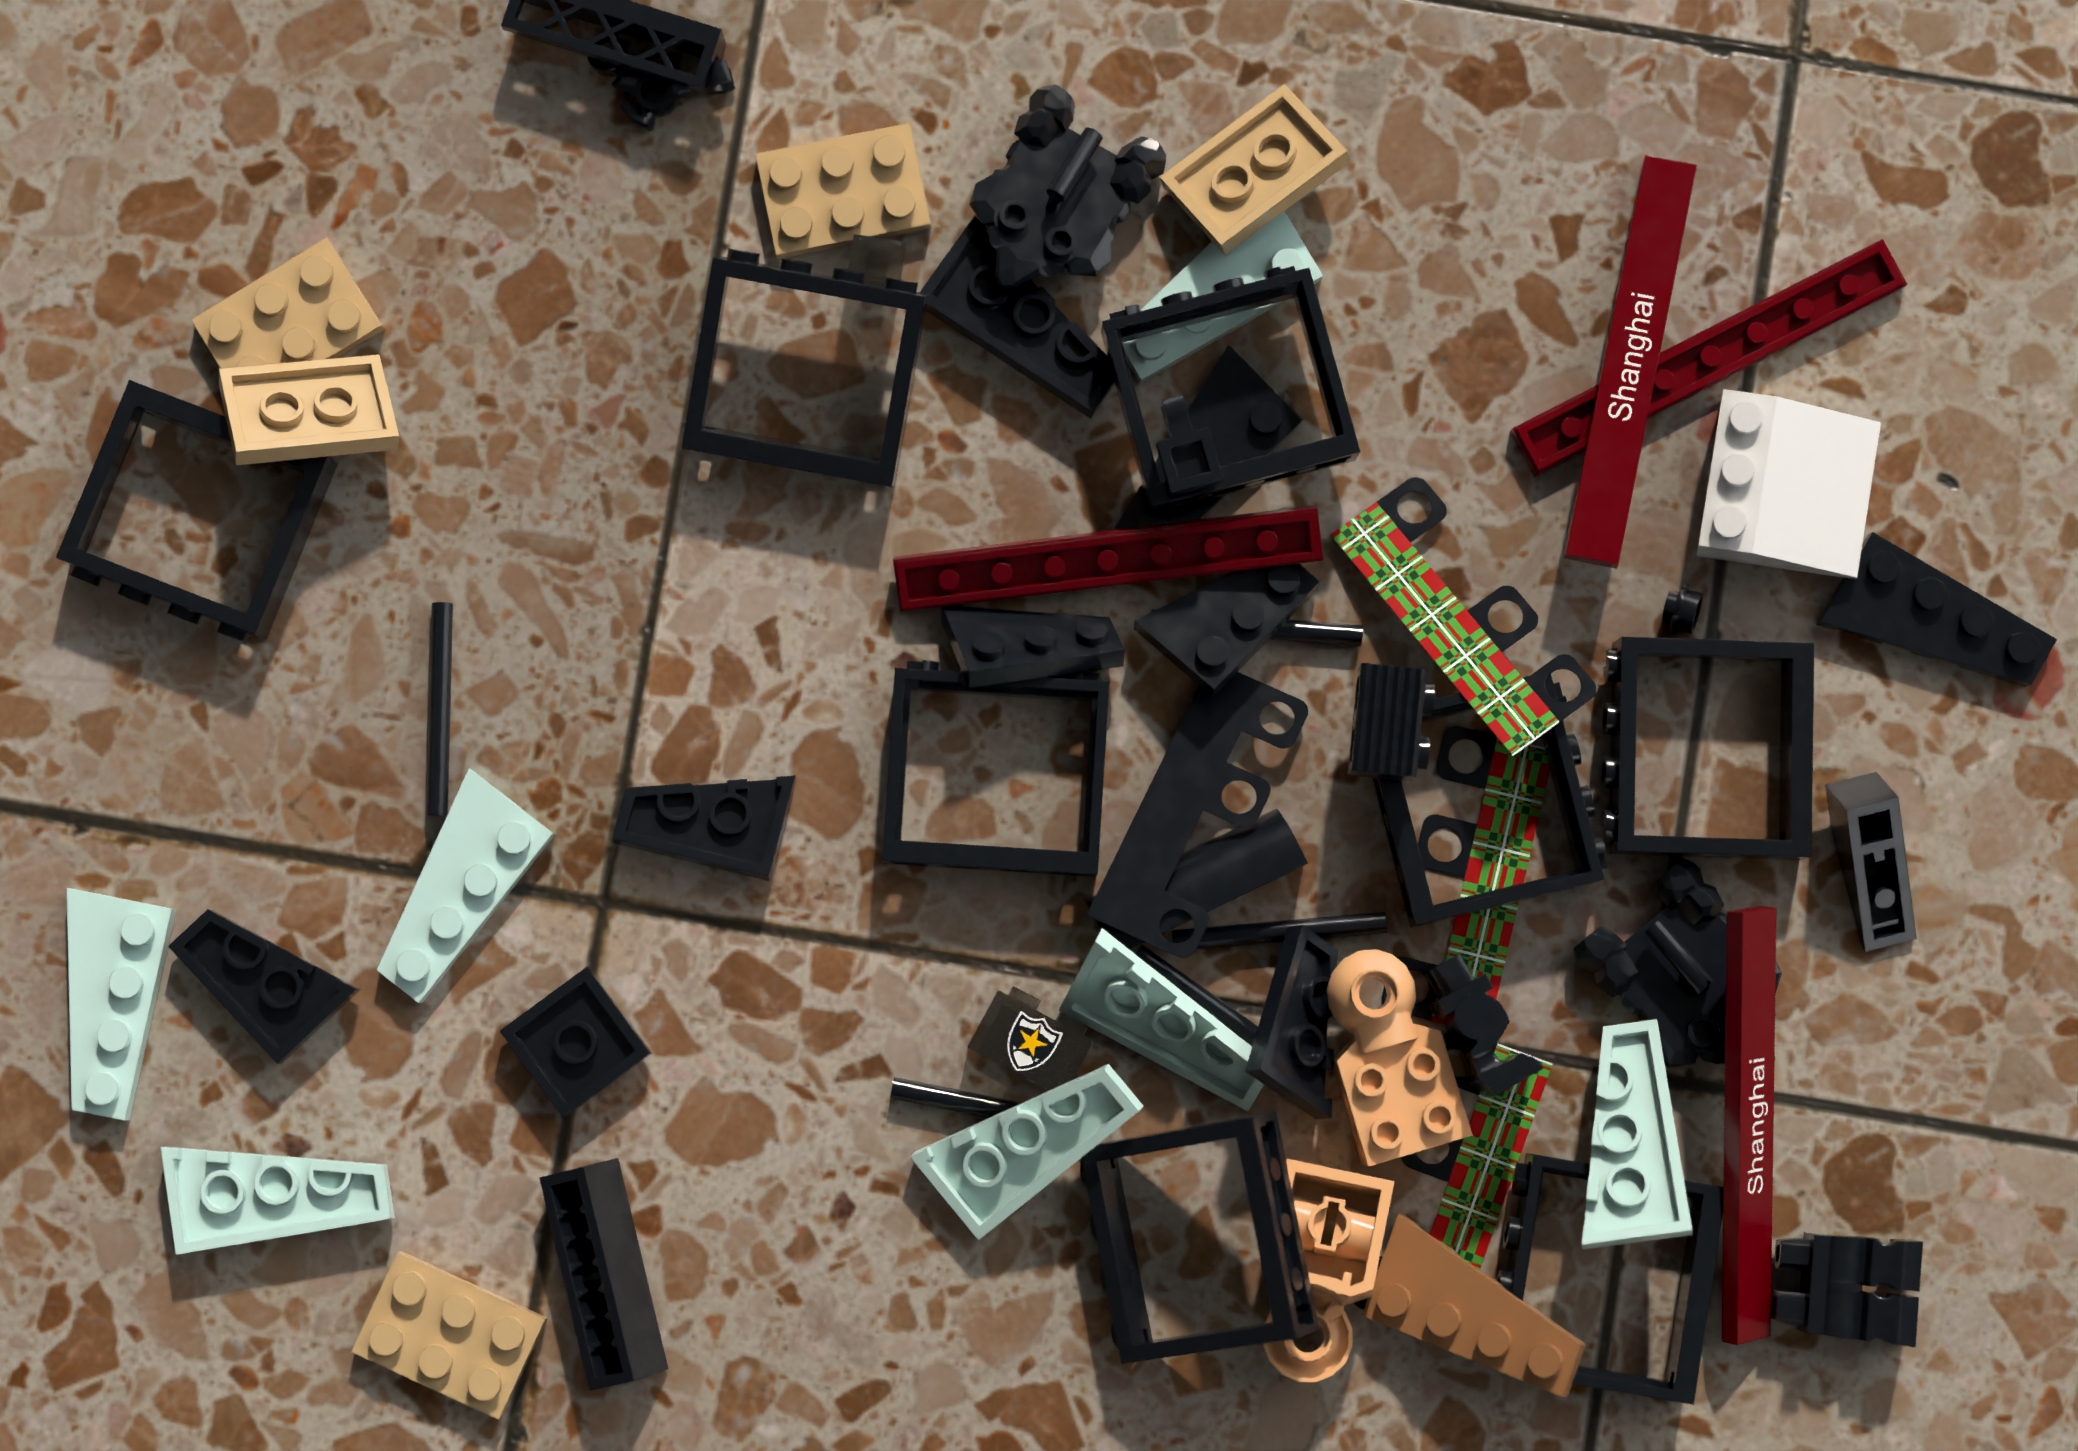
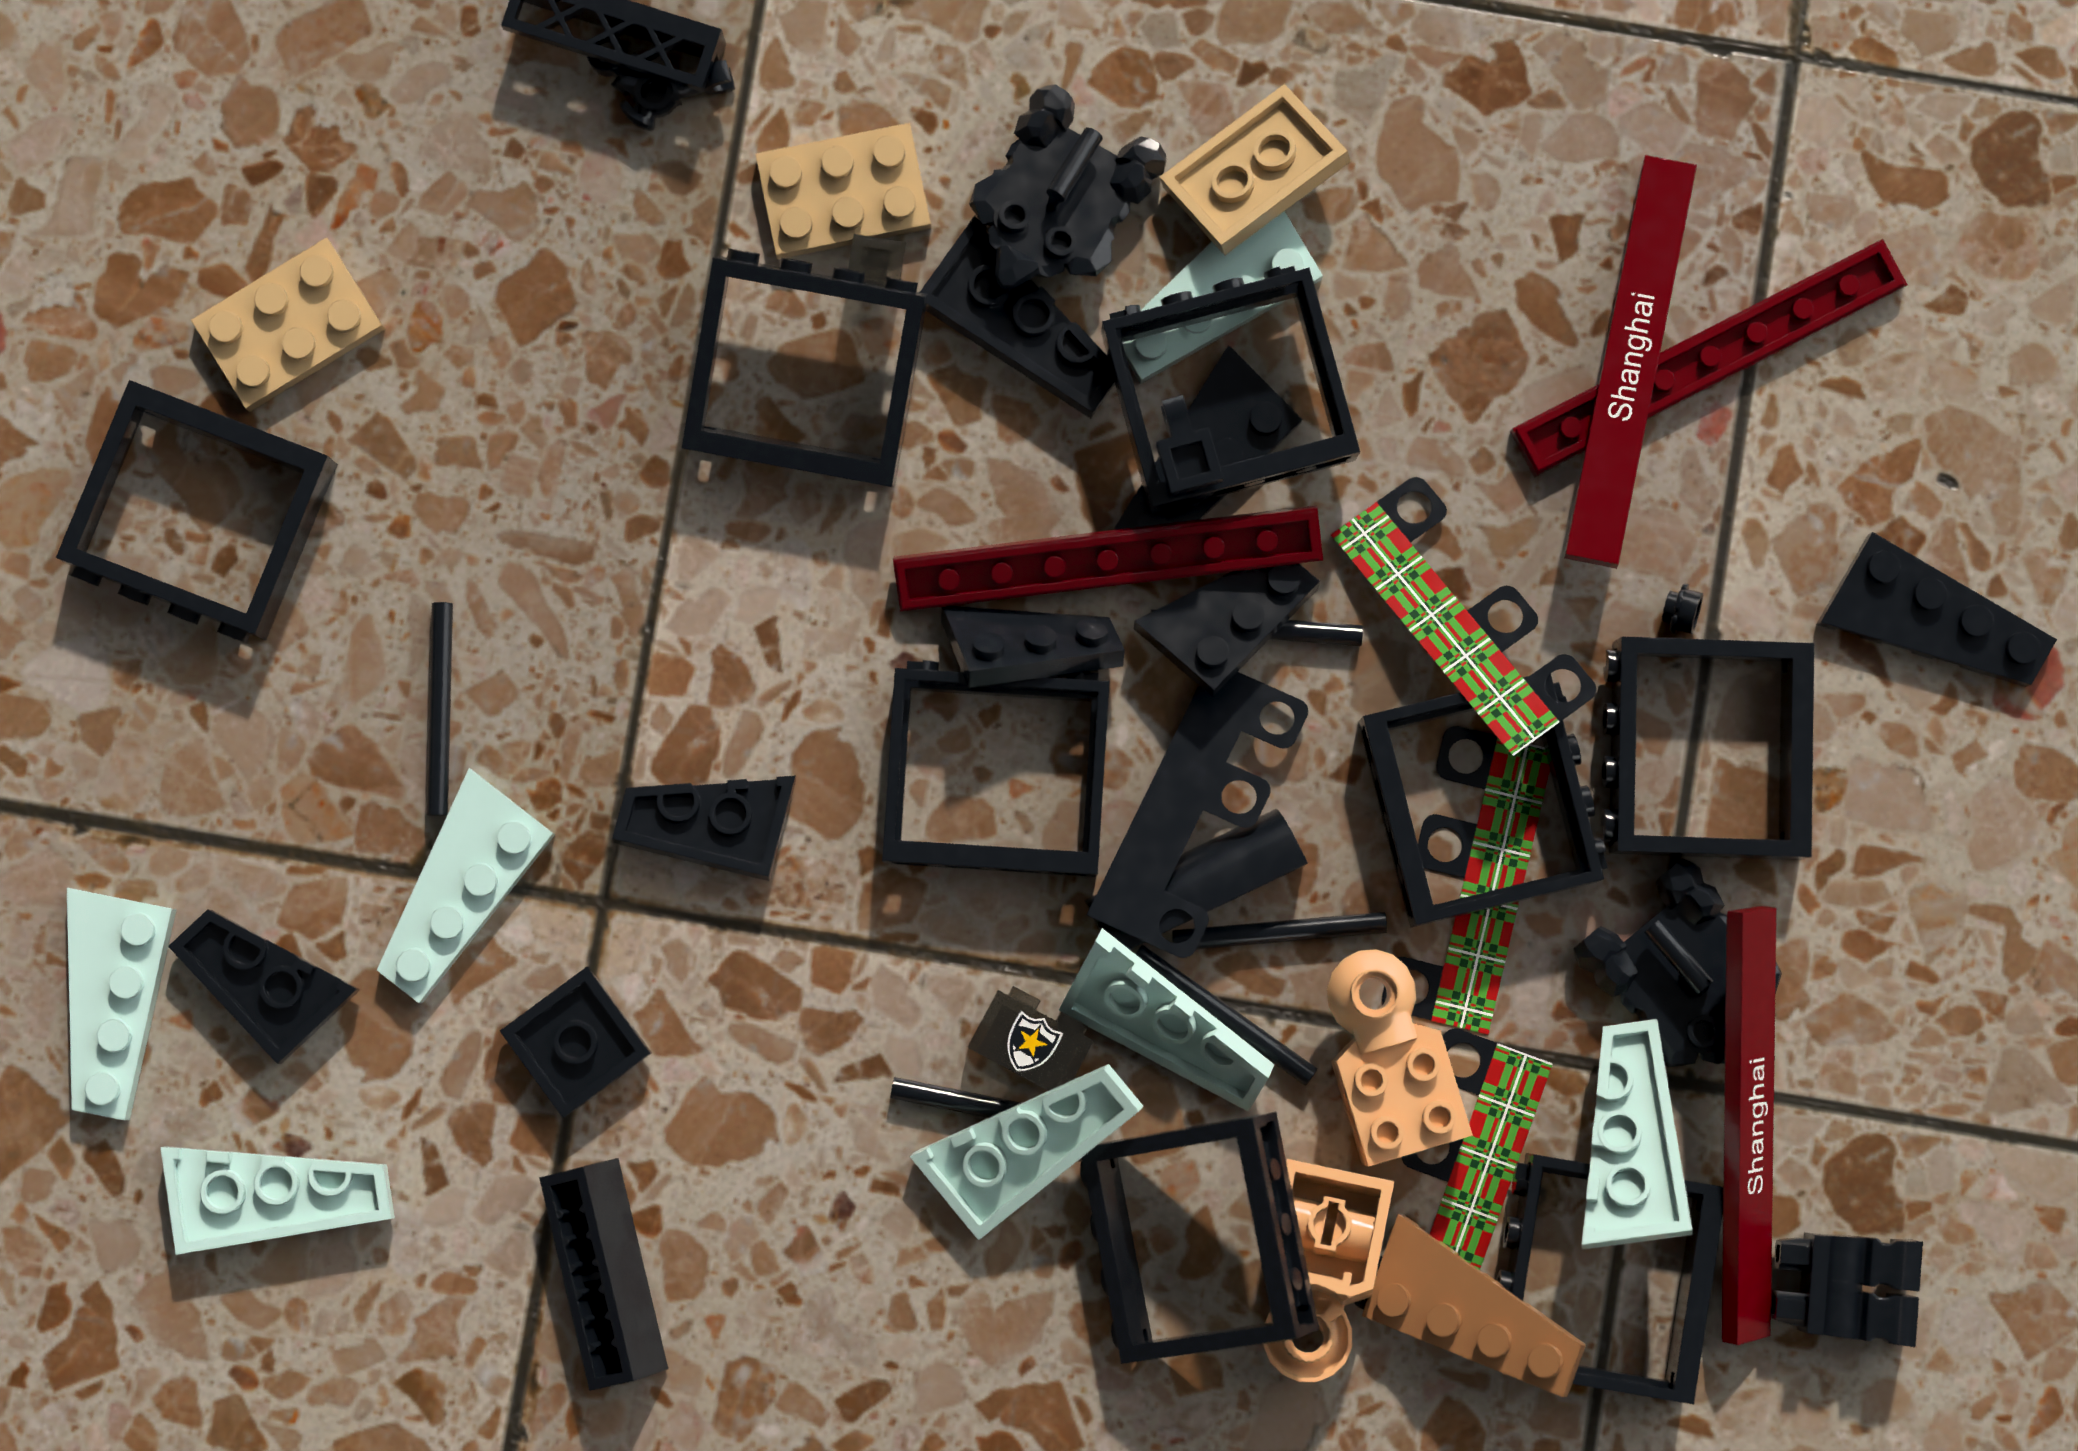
tan plate [219,354,399,465] -> none
tan plate [351,1251,547,1419] -> none
black wing [1245,925,1338,1120] -> none
black brick [1348,663,1435,782] -> none
black hips [1424,954,1544,1097] -> none
white slope [1696,389,1881,579] -> none
black slope [1825,772,1917,952] -> none

